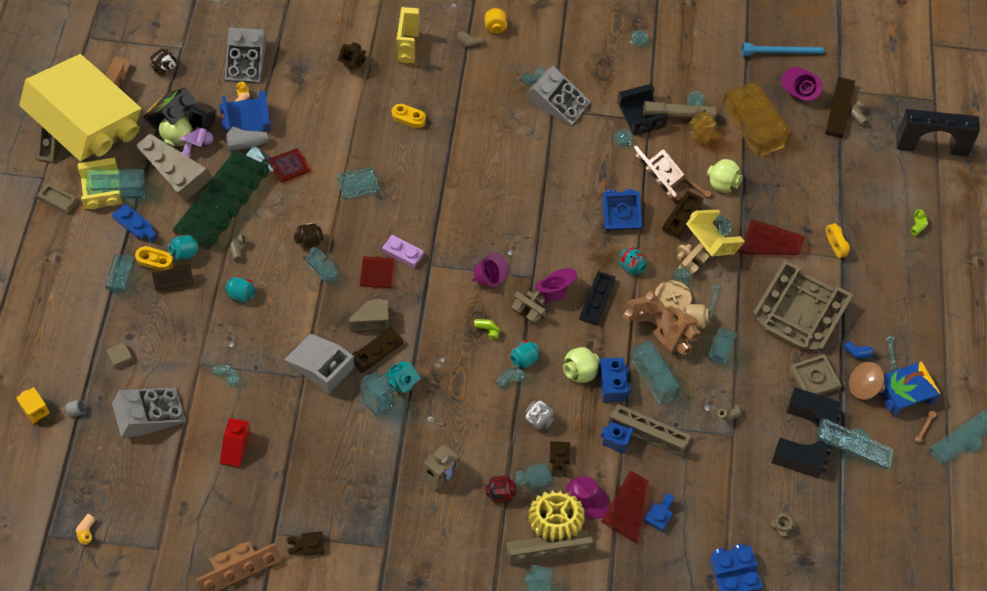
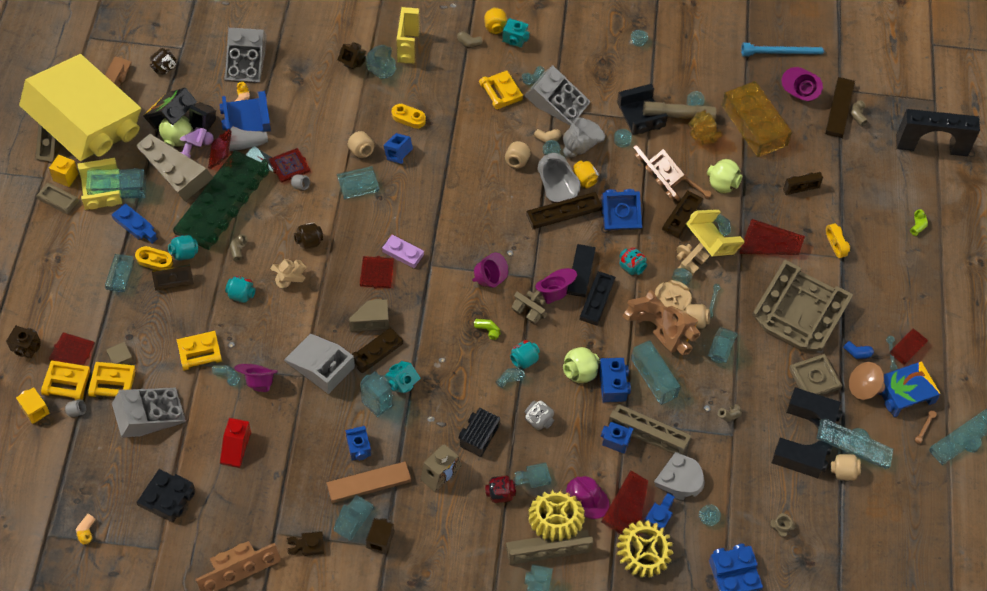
clear light blue hinge [302,247,339,282] -> none
dark brown plate [549,441,571,477] -> none
none -> dark brown brick [6,325,41,358]
none -> yellow plate [41,361,91,400]
none -> yellow brick [49,155,79,187]
none -> clear red piece [49,332,95,366]
none -> yellow plate [88,362,136,397]
none -> black plate [137,469,195,523]
none -> yellow plate [176,331,222,371]
none -> clear red piece [208,129,232,169]
none -> magenta piece [234,364,278,392]
none -> tan hips [270,259,306,288]
none -> light grey piece [291,174,310,190]
none -> medium nougat tile [326,461,411,503]
none -> clear light blue slope [333,495,374,541]
none -> blue brick [345,426,371,460]
none -> tan head [348,131,374,158]
none -> clear light blue hair [366,45,396,79]
none -> dark brown brick [366,518,395,554]
none -> blue brick [383,133,413,164]
none -> black brick [458,408,501,457]
none -> yellow plate [479,71,523,109]
none -> teal brick [502,18,530,48]
none -> tan head [505,141,531,168]
none -> dark brown plate [526,192,602,229]
none -> tan arm [534,129,562,144]
none -> light grey hair [538,153,580,202]
none -> clear light blue plate [543,140,561,155]
none -> light grey hair [563,117,605,158]
none -> black tile [567,244,596,298]
none -> yellow head [573,161,599,189]
none -> light yellow gear [617,521,673,578]
none -> light grey slope [654,452,705,500]
none -> clear light blue tile [699,505,721,526]
none -> dark brown plate [783,172,823,195]
none -> tan head [831,454,861,481]
none -> clear red tile [890,328,928,366]

